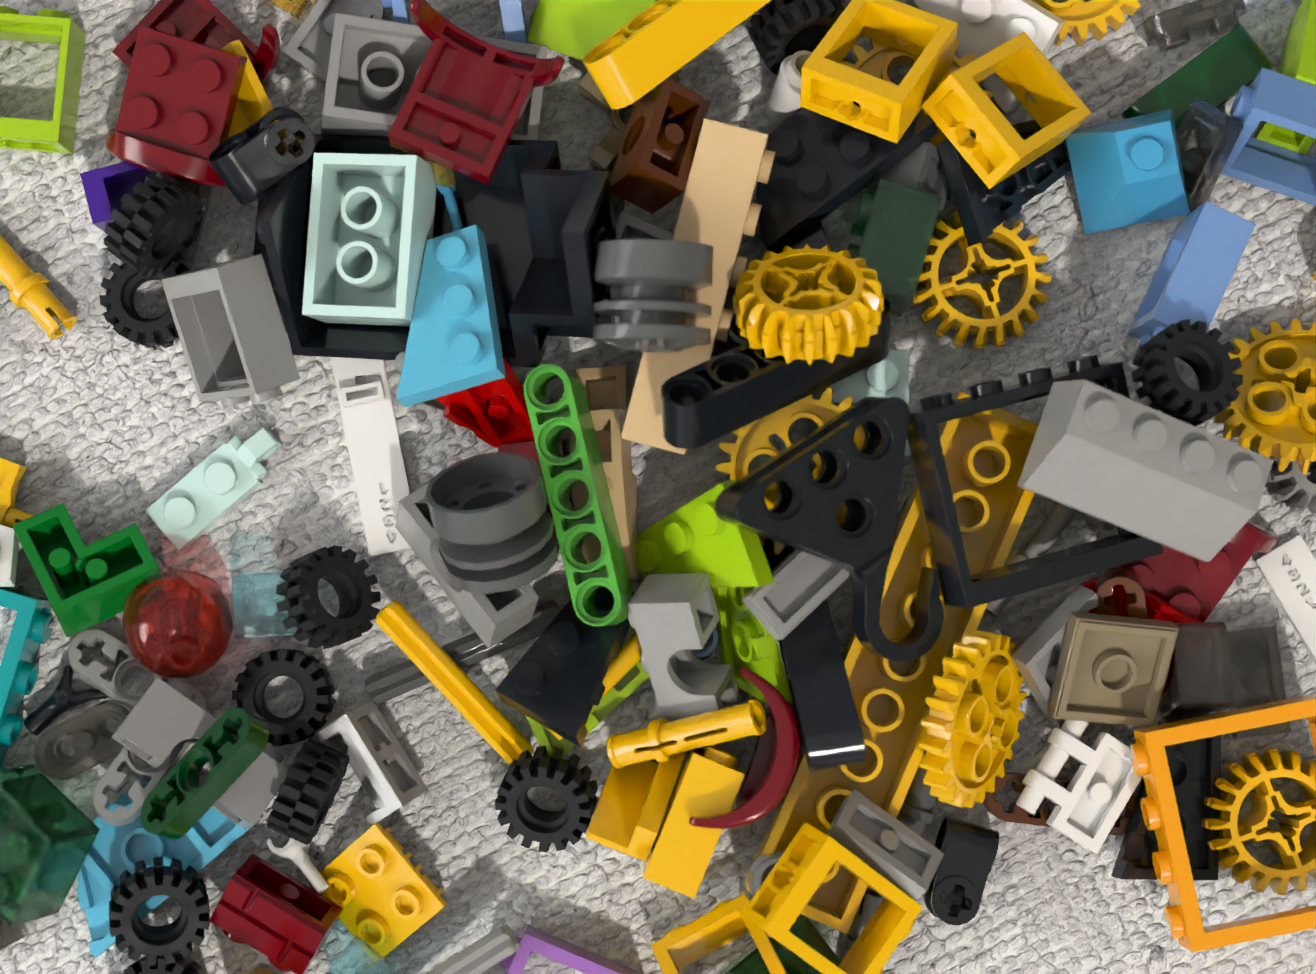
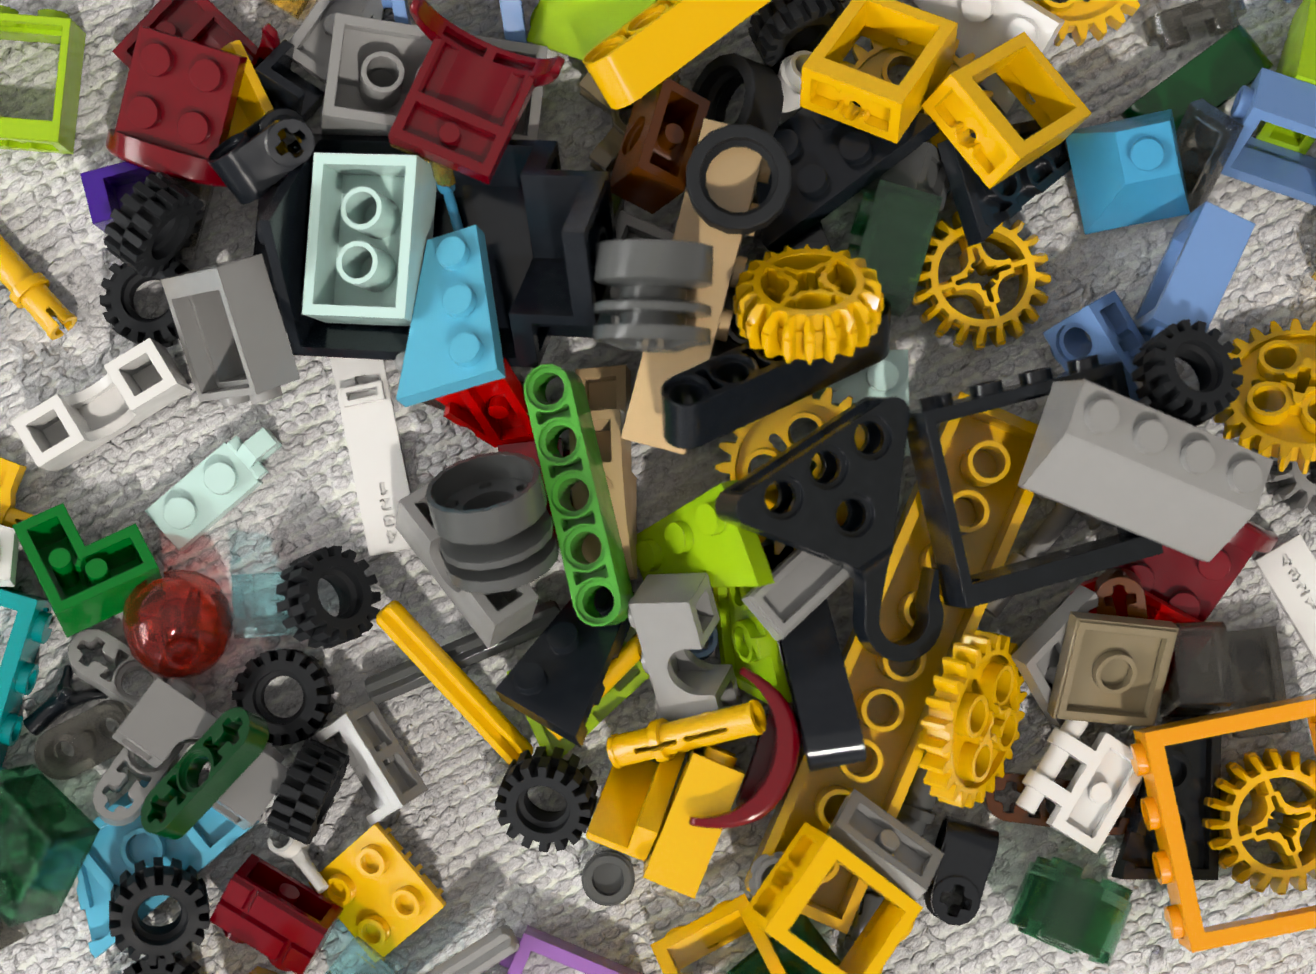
none -> white arch [11,338,192,473]
none -> black panel [255,39,325,136]
none -> dark grey tile [582,850,635,906]
none -> black tyre [686,124,792,234]
none -> black tyre [692,53,784,136]
none -> clear green brick [1006,856,1133,967]
none -> medium blue brick [1043,290,1146,402]

